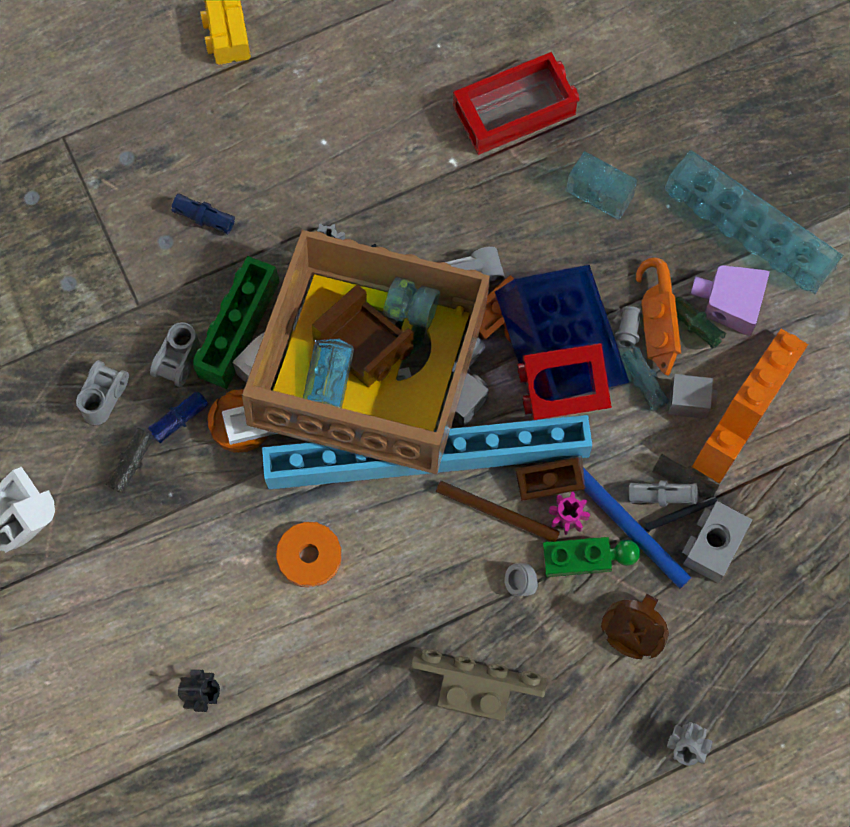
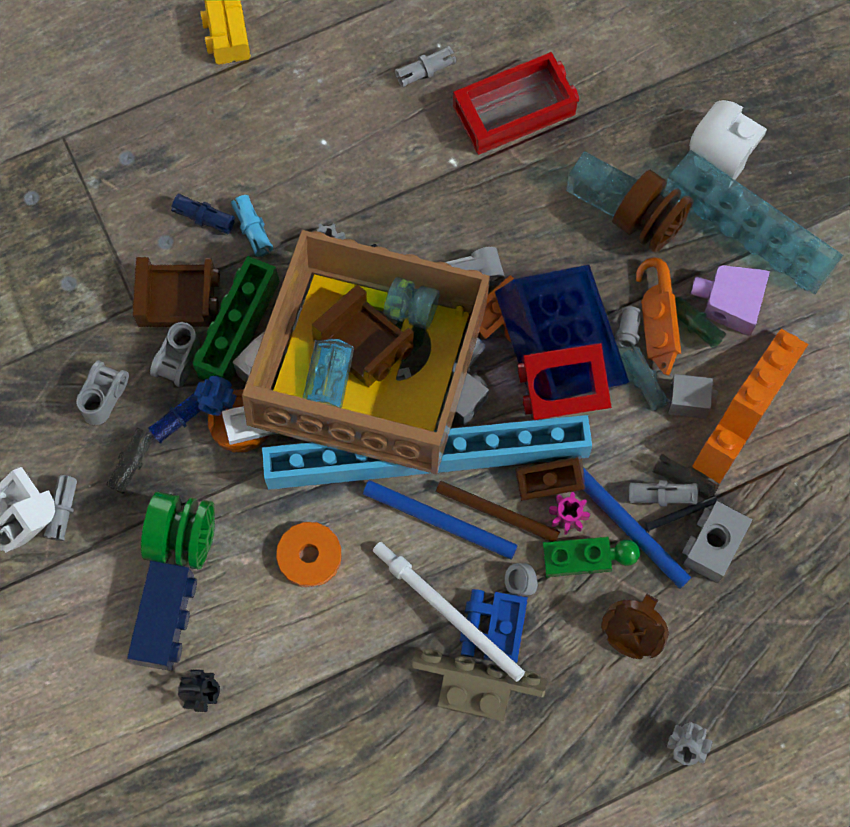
none -> light grey axle [43,475,77,541]
none -> dark blue brick [127,561,197,671]
none -> reddish brown panel [133,257,220,327]
none -> green wheel [141,492,215,570]
none -> blue gear [194,376,236,416]
none -> medium azure pin [231,195,273,257]
none -> blue piece [363,480,518,560]
none -> white bar [373,542,525,682]
none -> light grey pin [395,46,456,87]
none -> blue plate [460,589,528,664]
none -> reddish brown wheel [612,169,694,254]
none -> white brick [689,100,767,190]

